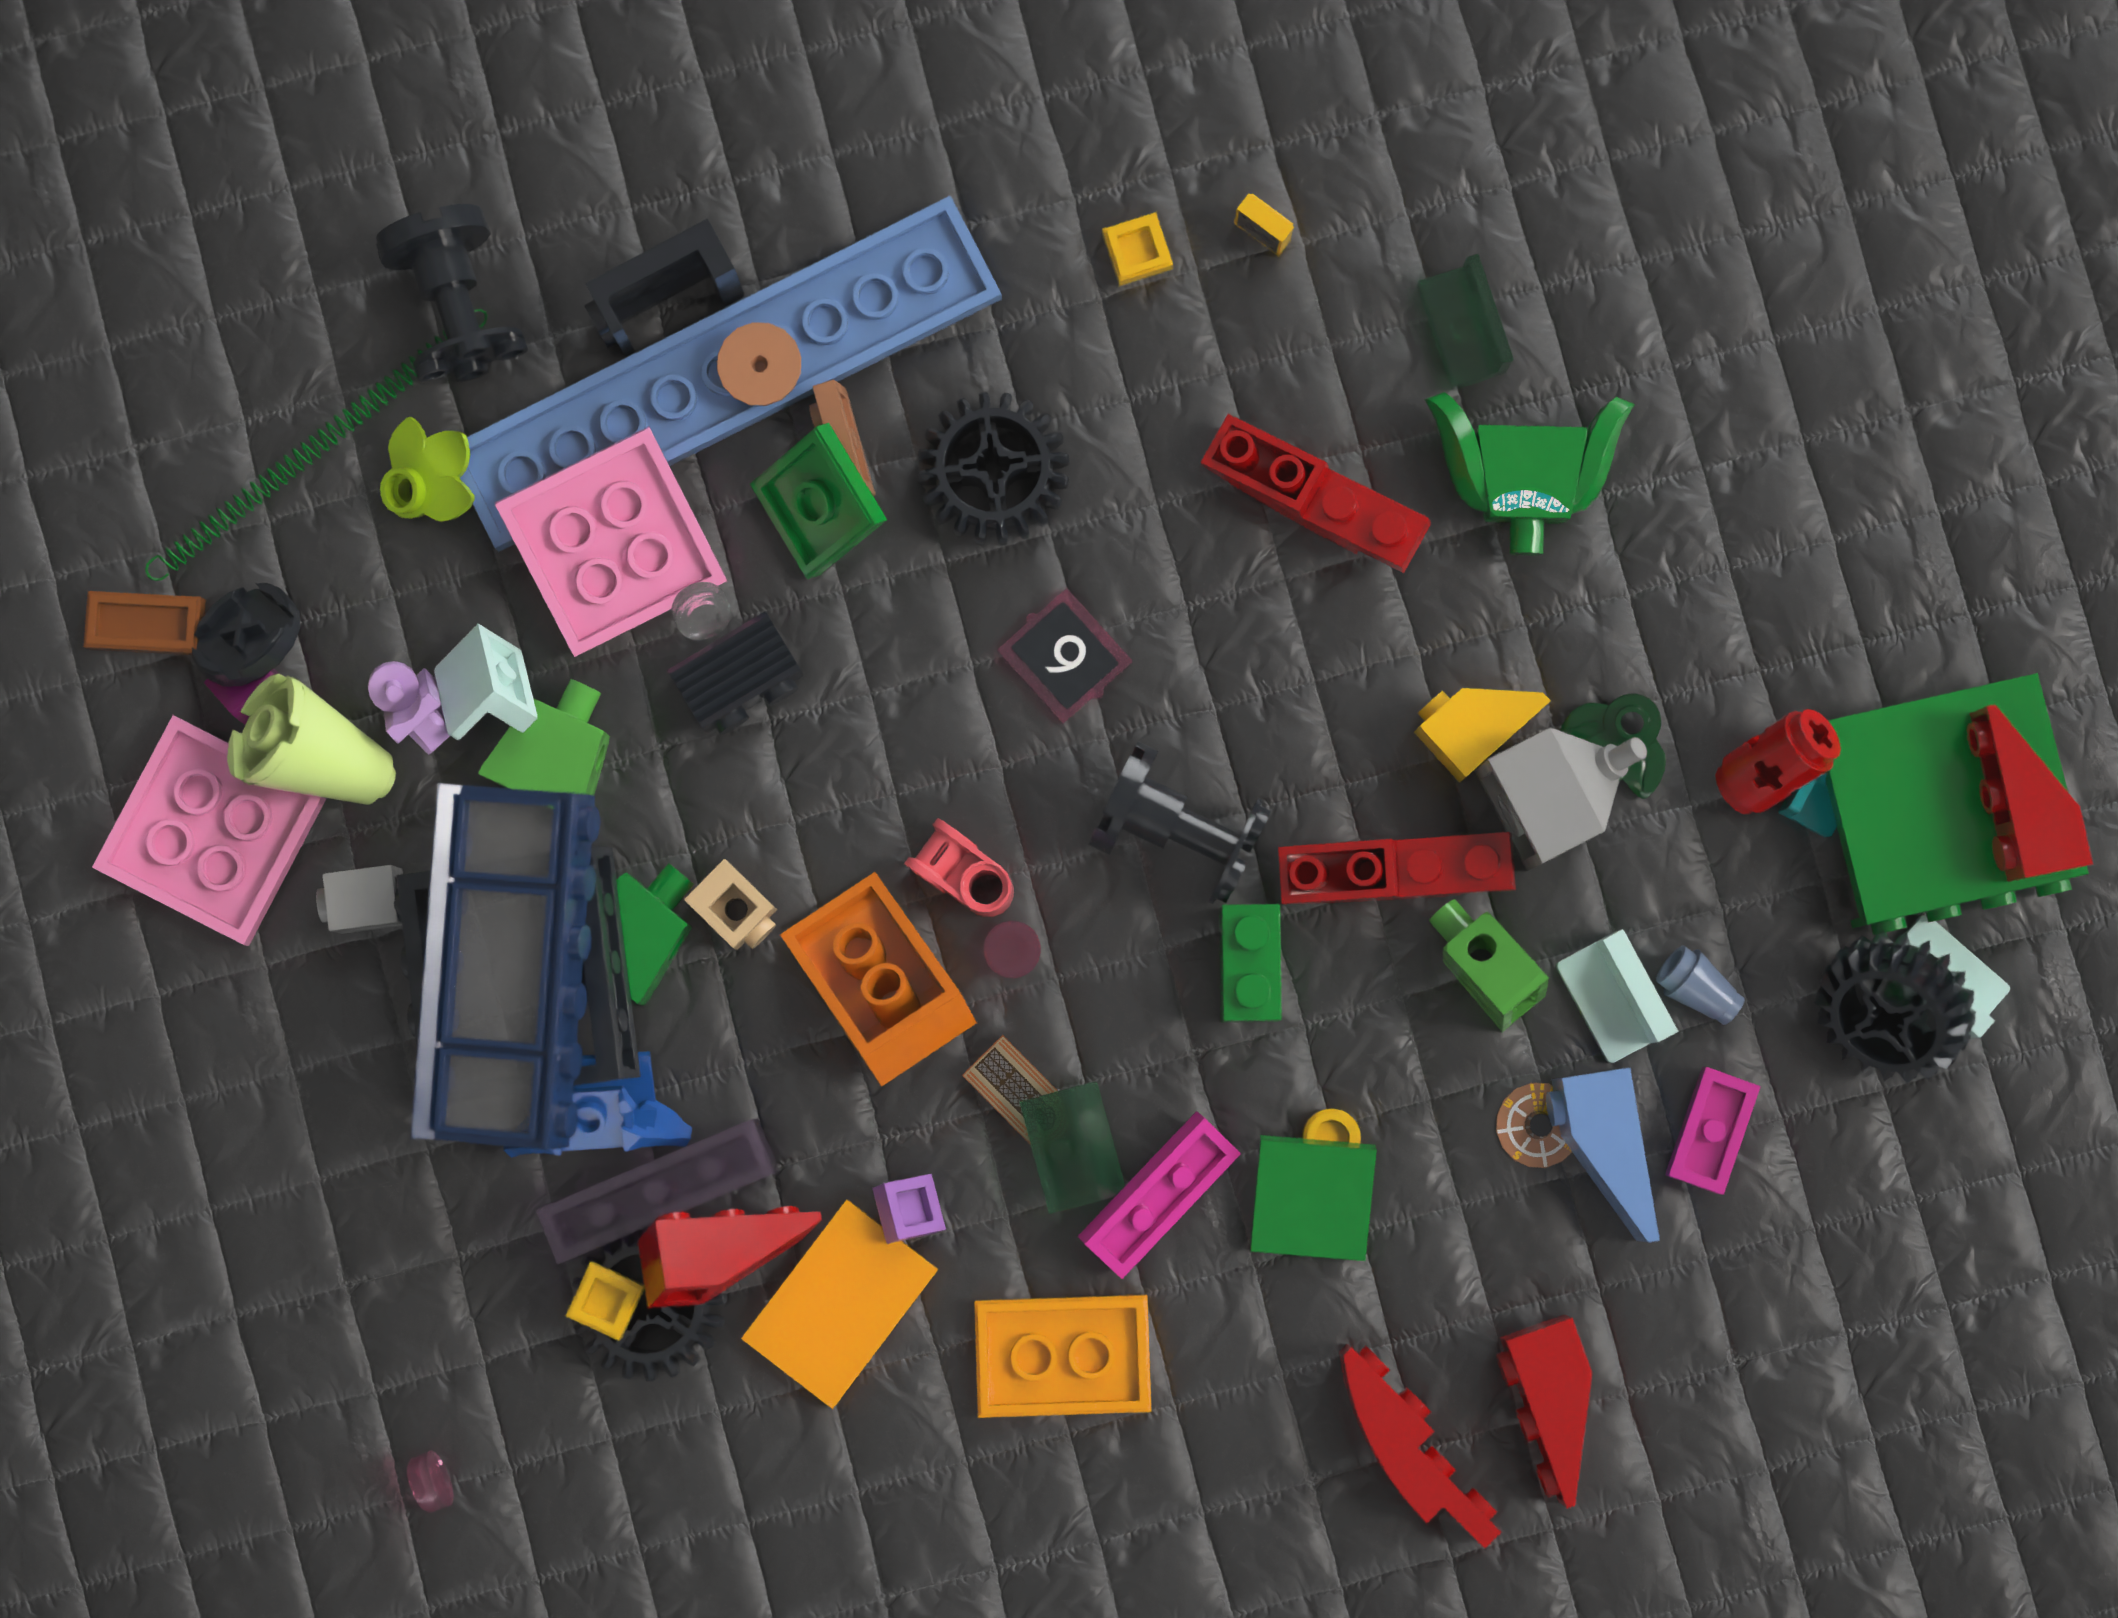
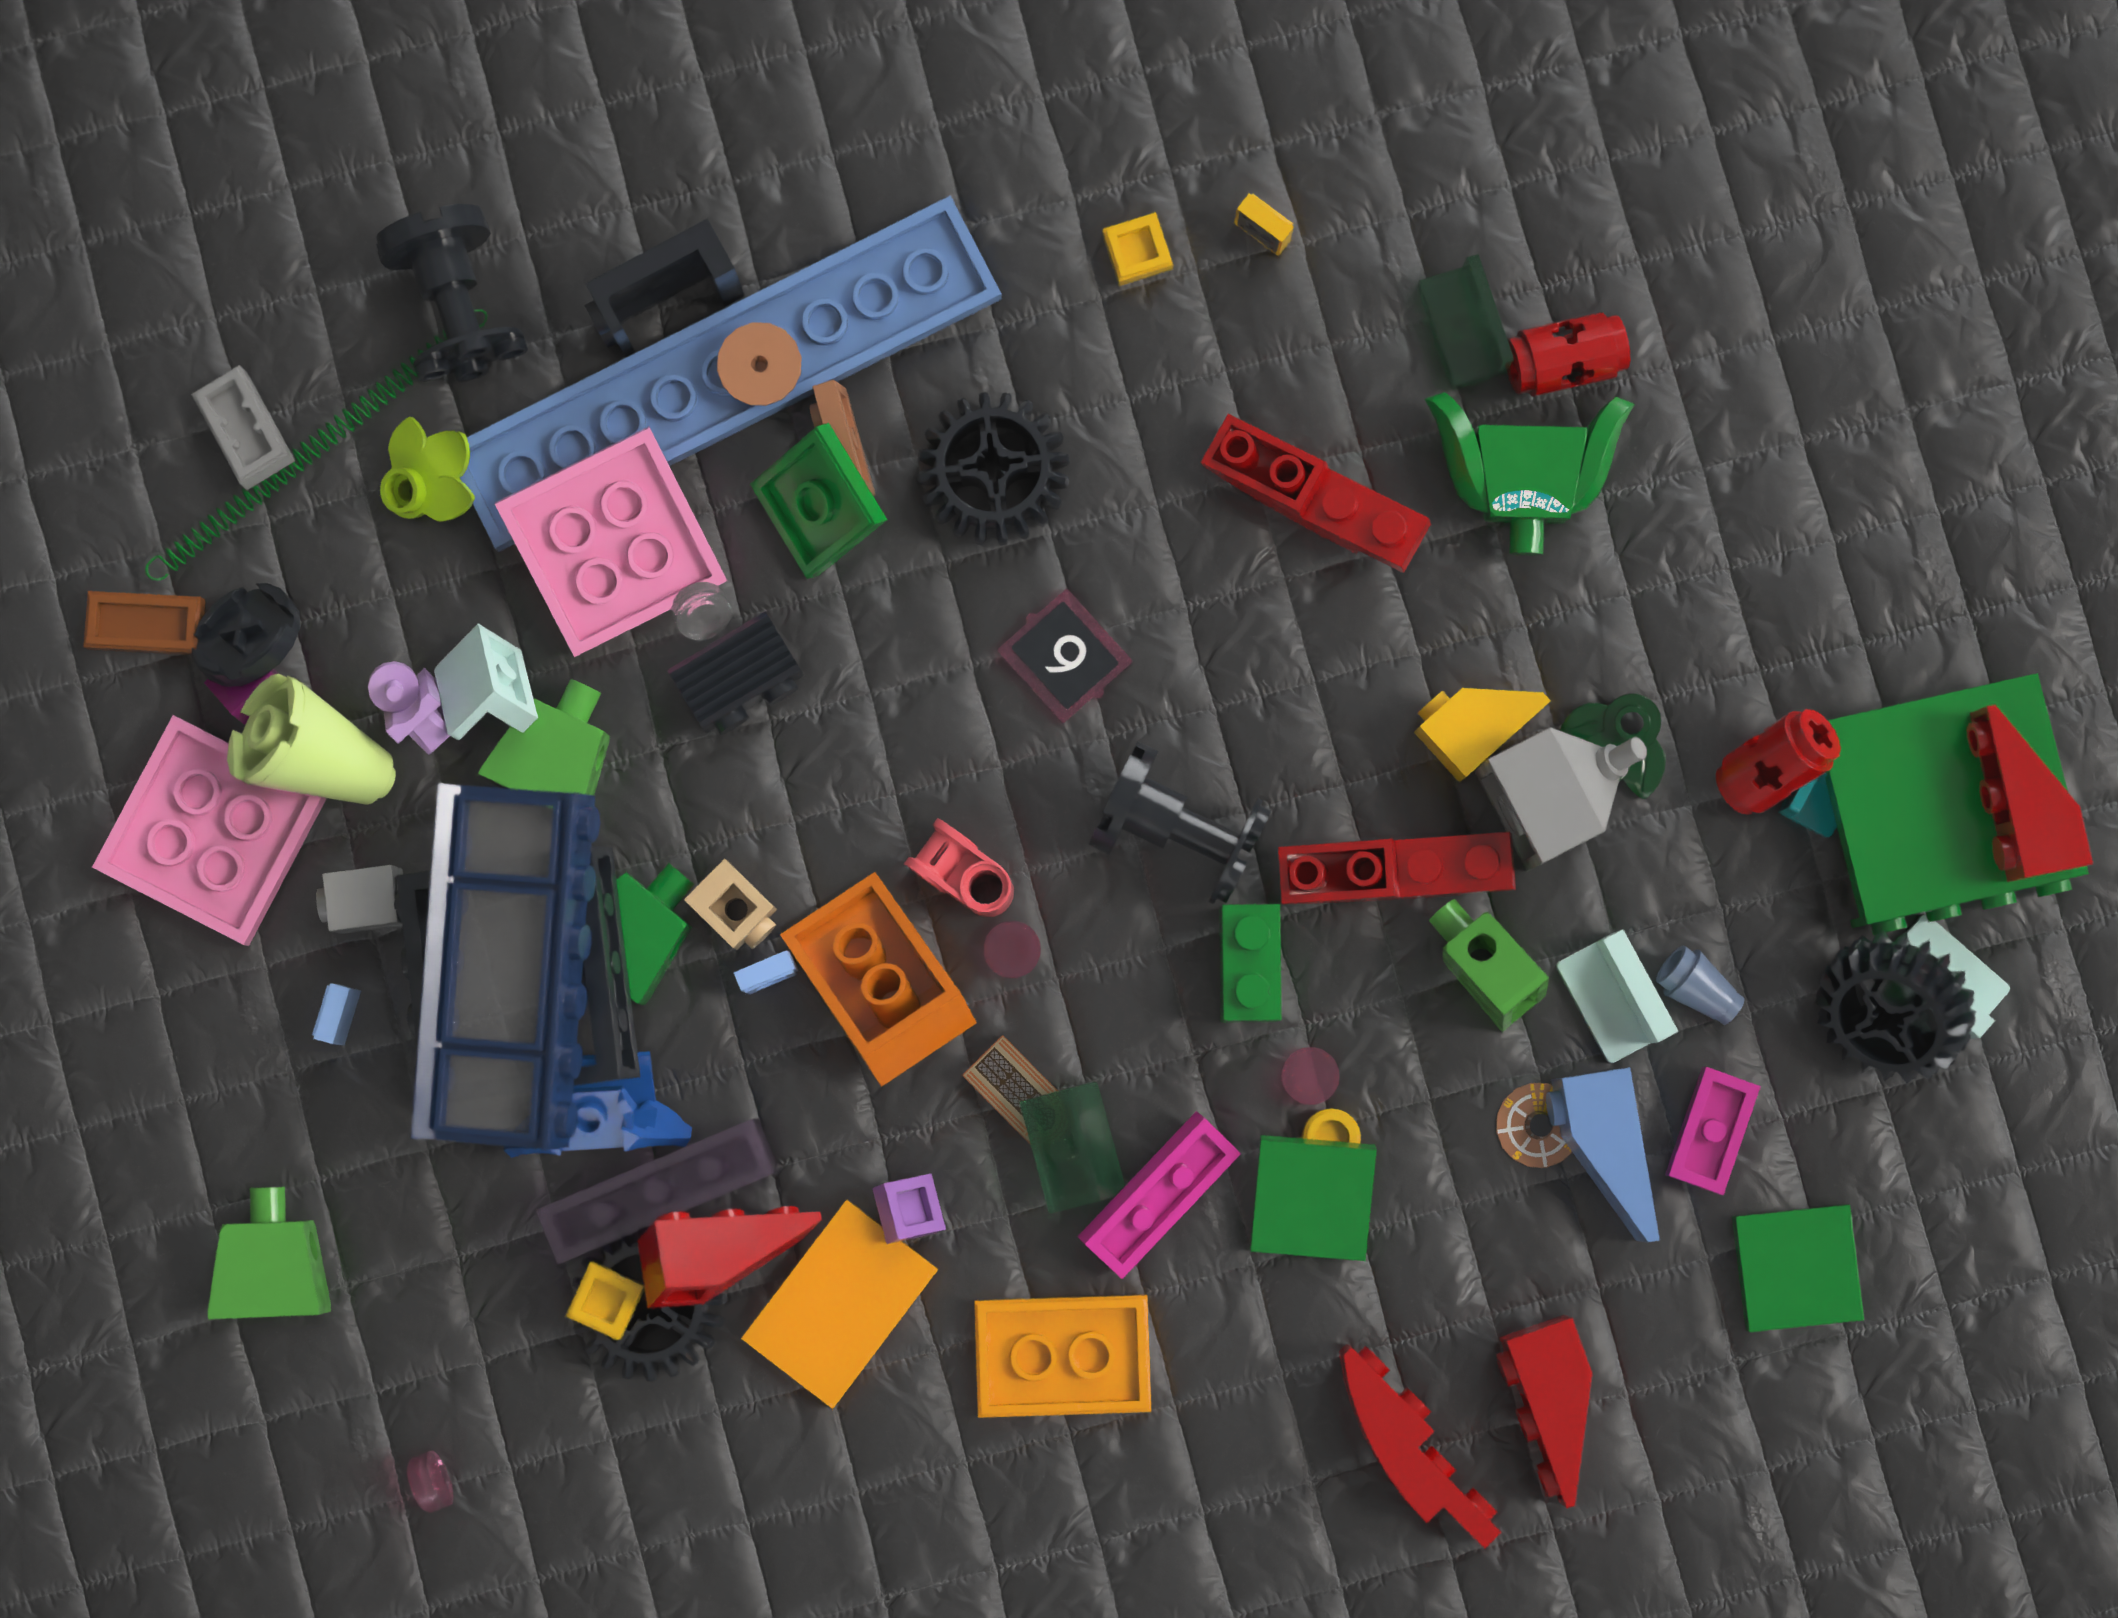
none -> light grey plate [191,365,295,490]
none -> bright green torso [208,1187,331,1319]
none -> light blue tile [312,983,361,1045]
none -> light blue tile [734,950,799,994]
none -> clear pink tile [1281,1047,1340,1105]
none -> red piece [1504,312,1631,397]
none -> green tile [1732,1204,1864,1332]

